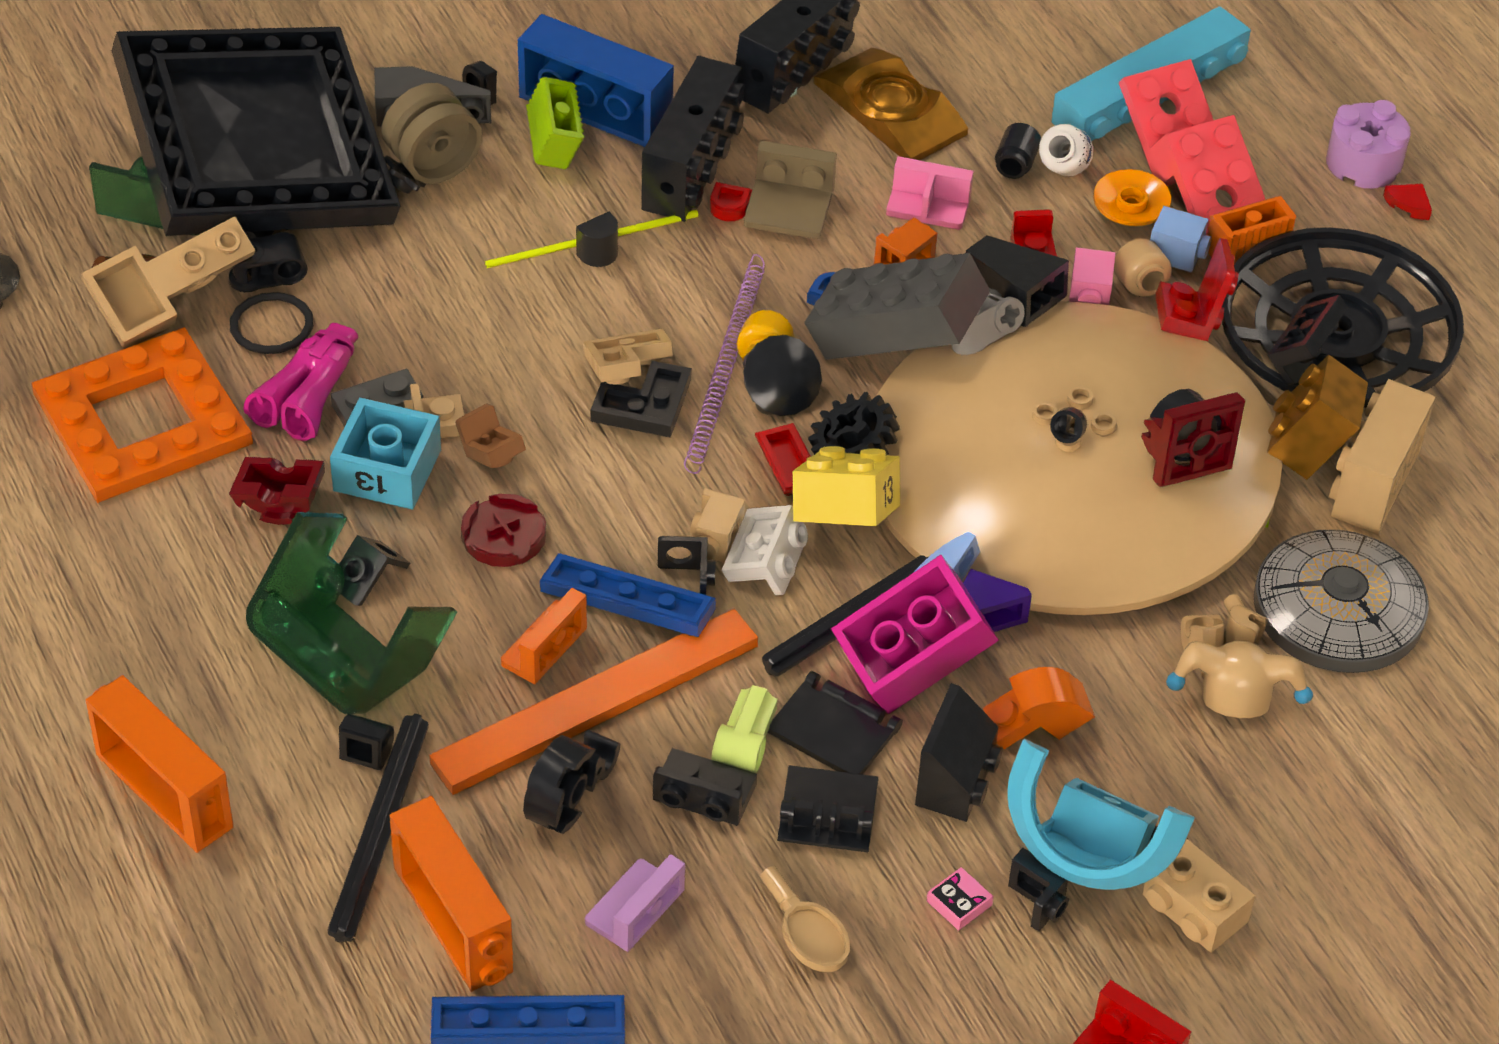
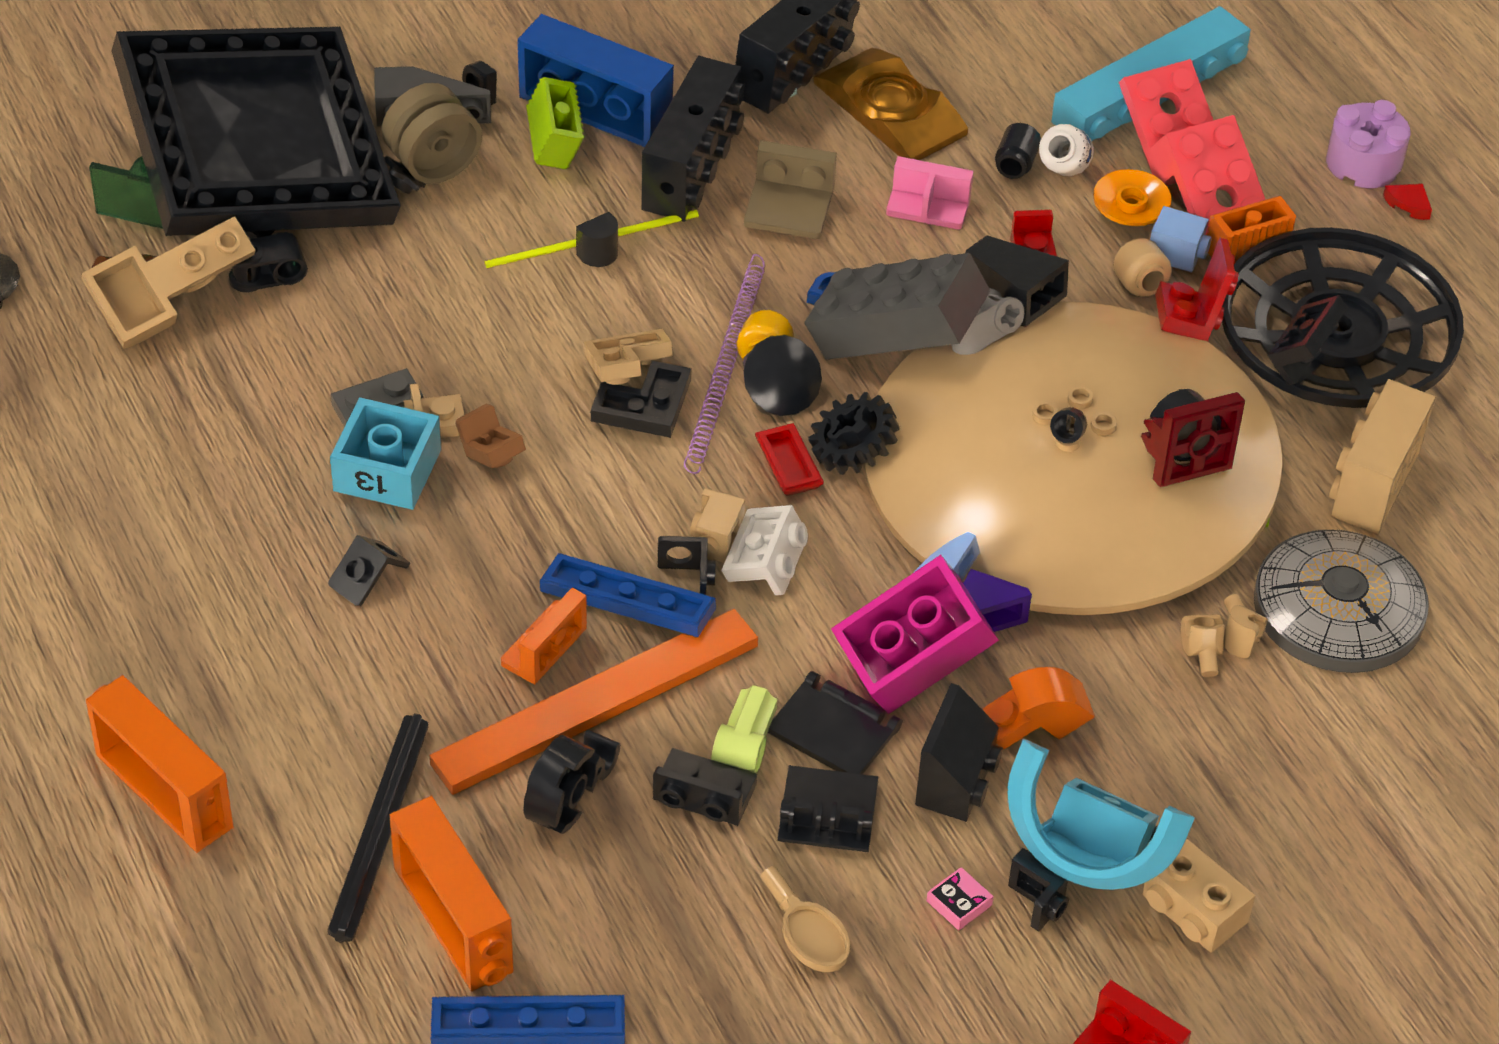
orange plate [31,327,253,503] -> none
dark red cylinder [229,457,325,525] -> none
black piece [230,292,313,354] -> none
dark pink piece [243,323,358,441] -> none
clear green windscreen [246,512,457,714] -> none
black brick [339,714,394,771] -> none
dark red tile [461,493,546,567] -> none
lavender panel [585,854,685,952] -> none
red tile [710,182,753,222] -> none
black axle [762,555,928,677] -> none
light yellow brick [792,446,900,526] -> none
orange brick [874,217,937,265] -> none
bright pink brick [1069,248,1116,305] -> none
tan piece [1166,641,1313,718] -> none
pearl gold brick [1267,355,1368,480] -> none

